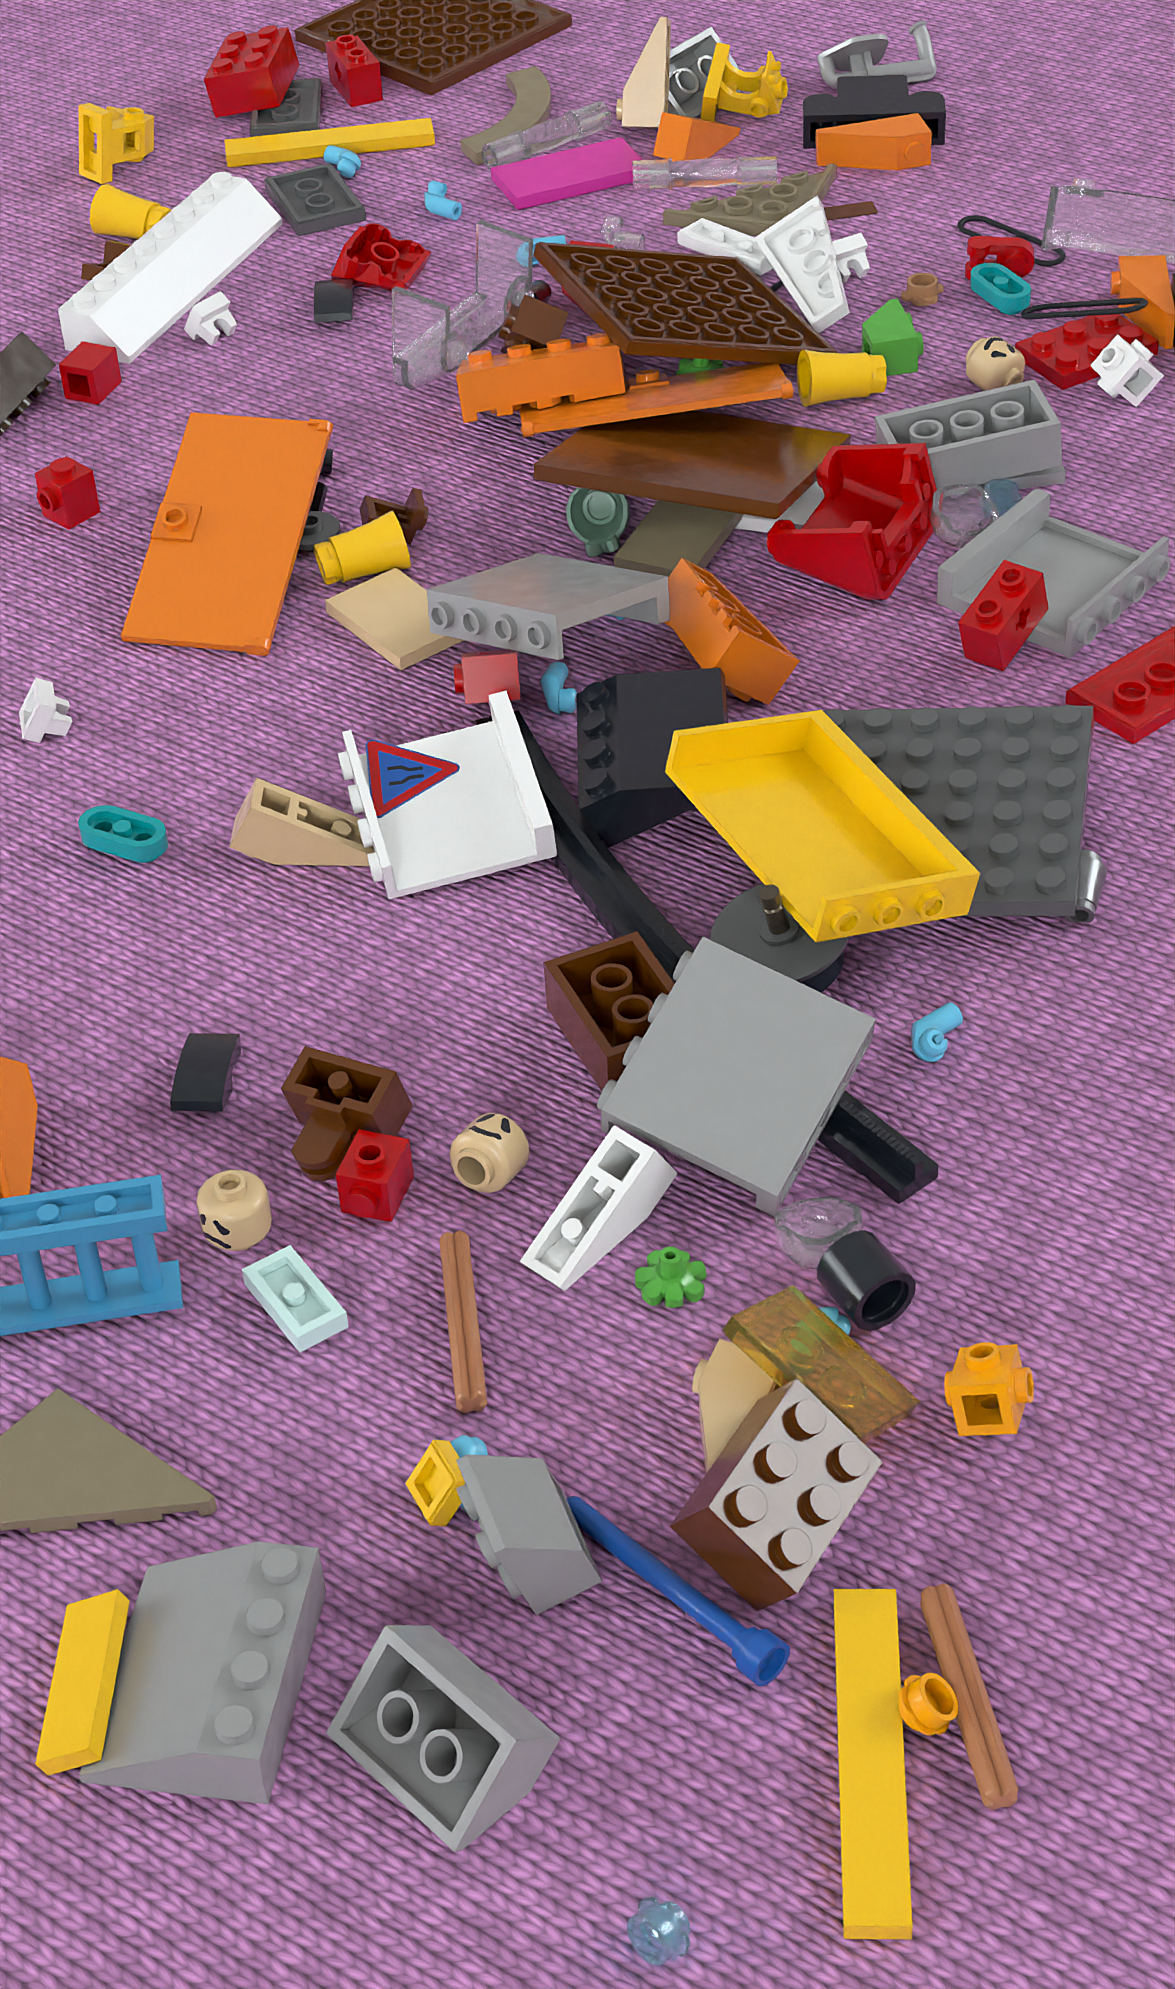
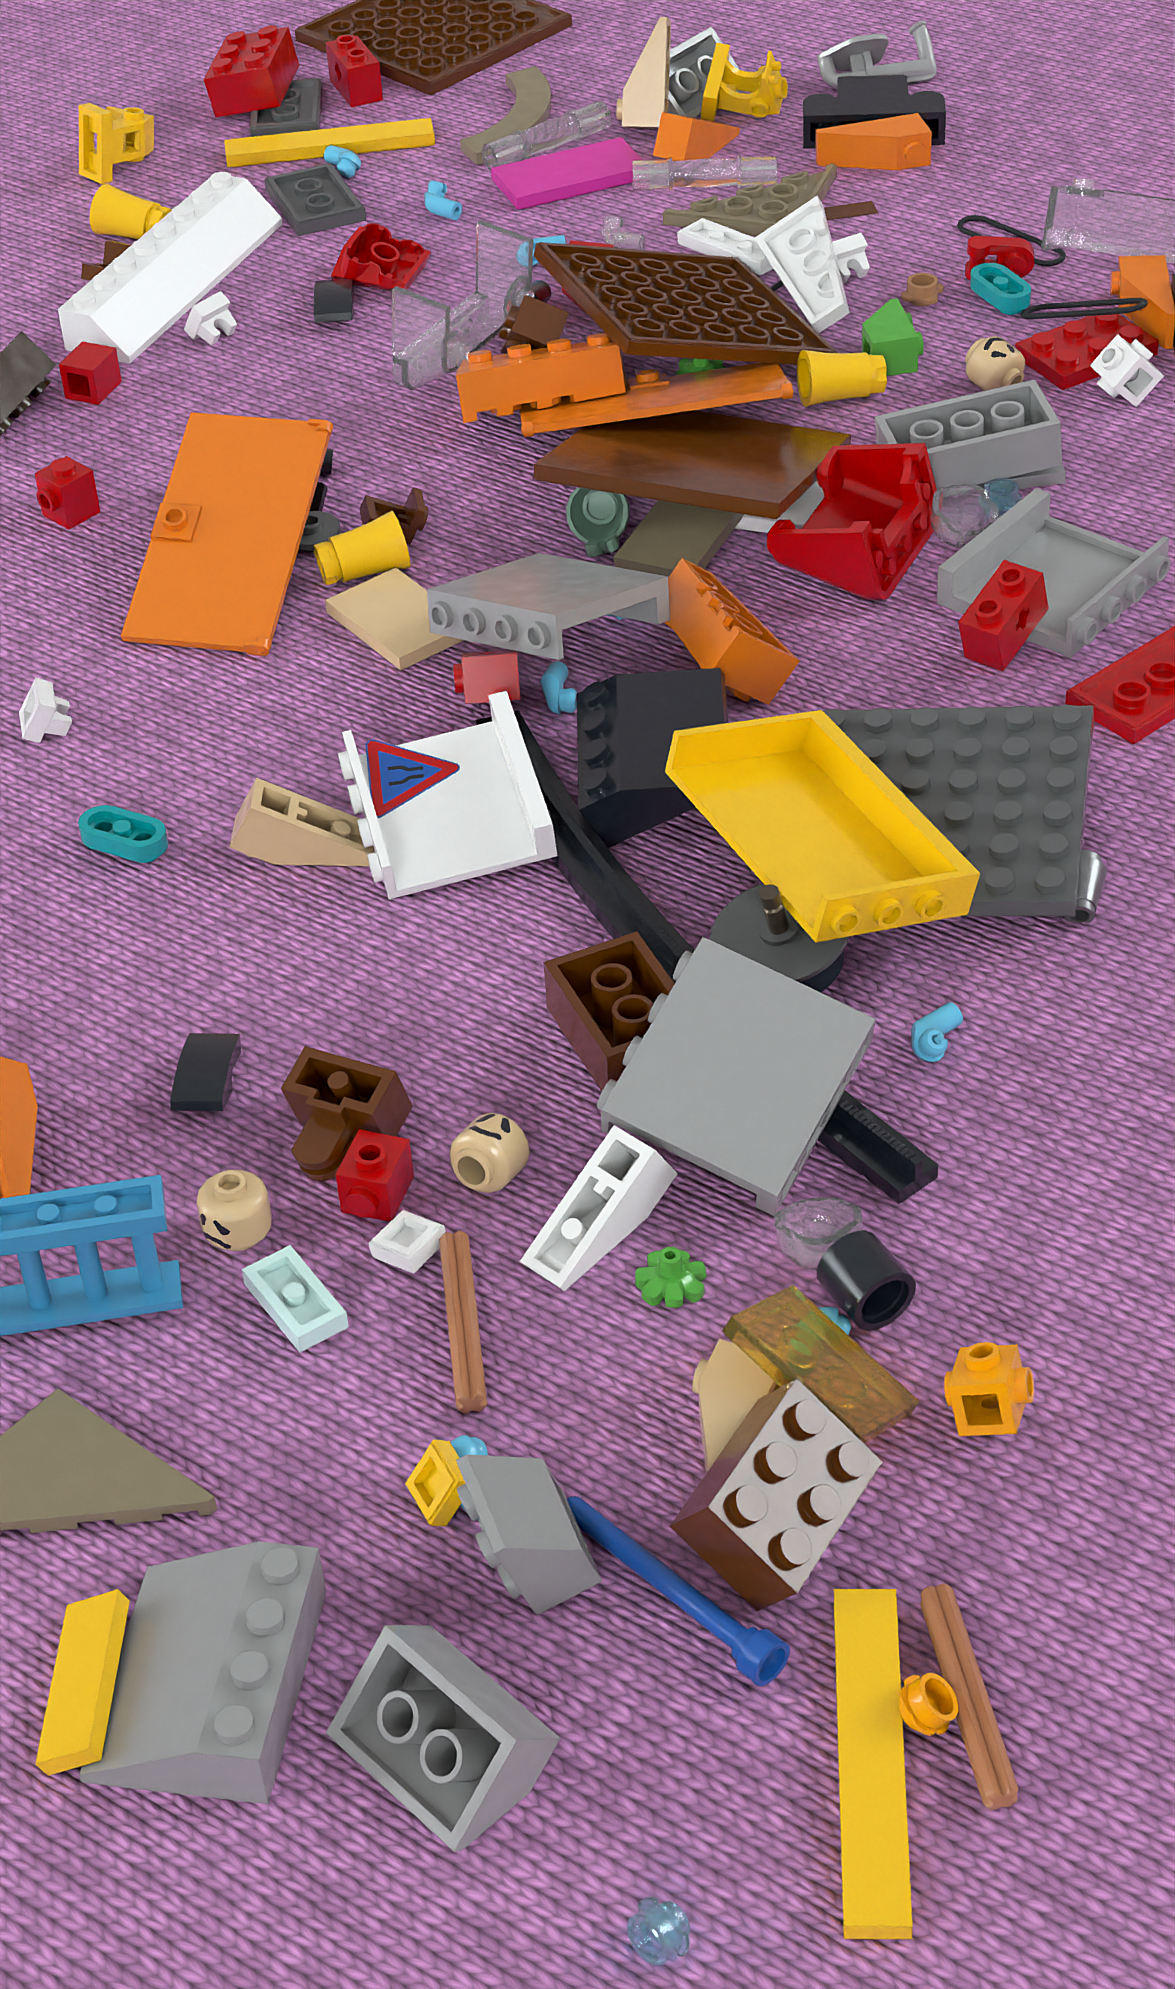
none -> white tile [368,1210,446,1274]

